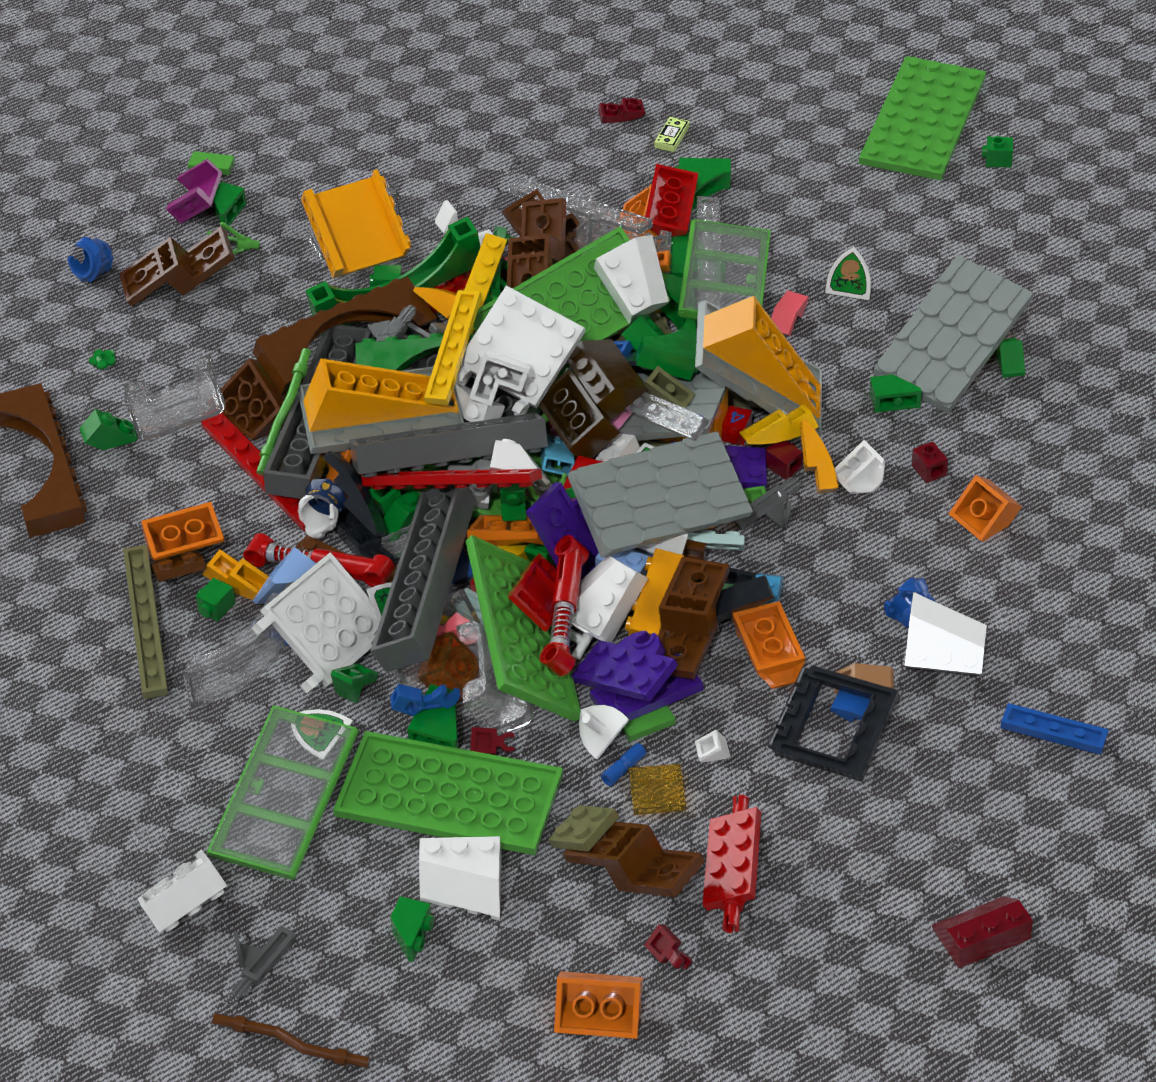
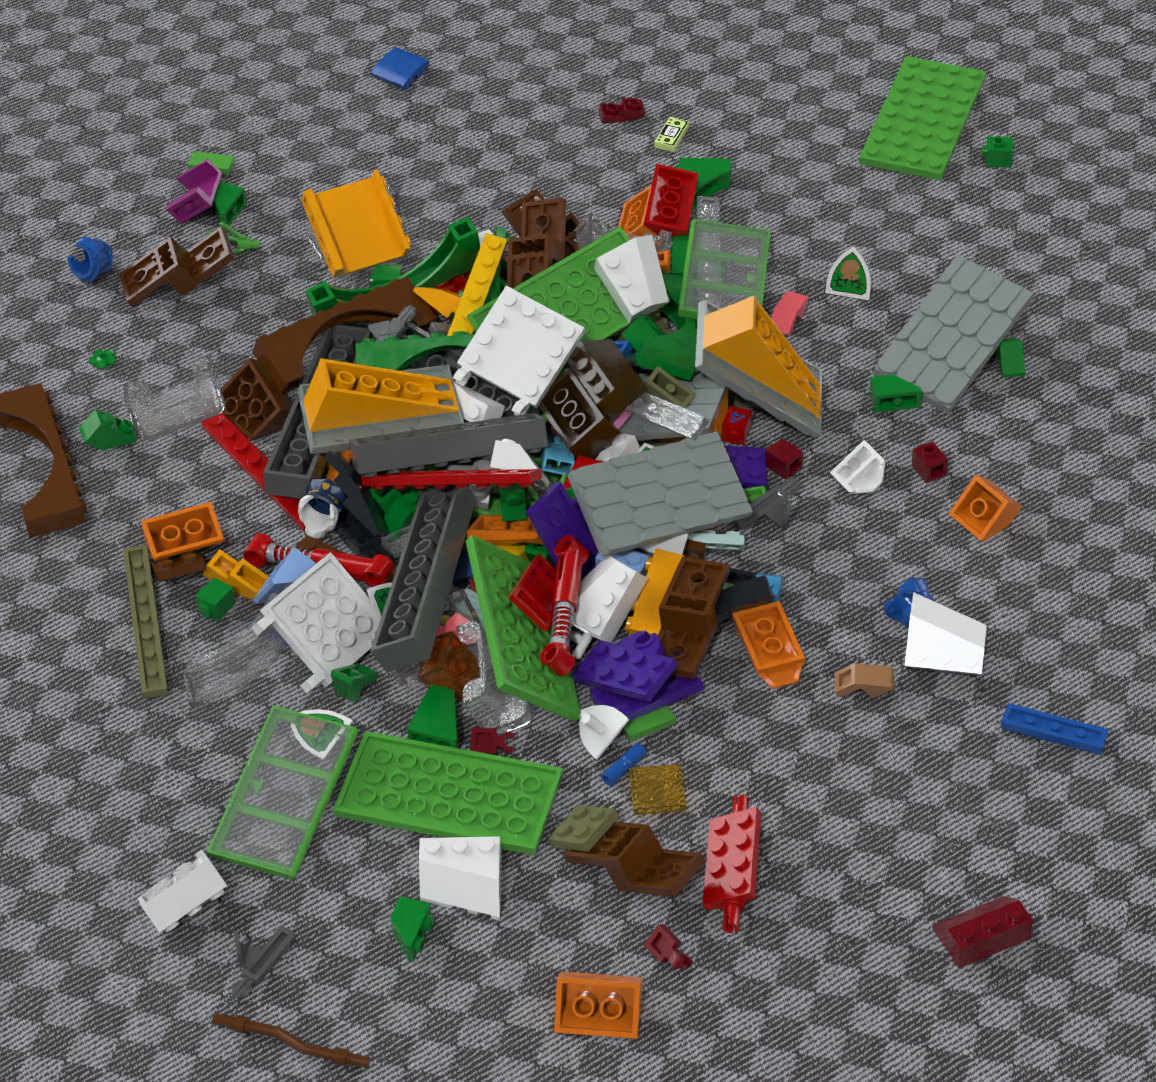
bright green bar [256,348,311,475] -> none
blue piece [390,684,460,716] -> none
yellow plate [424,290,482,405] -> none
white slope [435,200,458,234] -> none
white brick [469,350,530,406] -> none
clear plate [509,178,653,235] -> none
white slope [695,730,730,763] -> none
yellow slope [739,404,819,444] -> none
black hinge [767,665,899,782] -> none
light orange slope [800,420,839,494] -> none
blue slope [830,690,870,723] -> none
none -> blue slope [371,47,430,90]

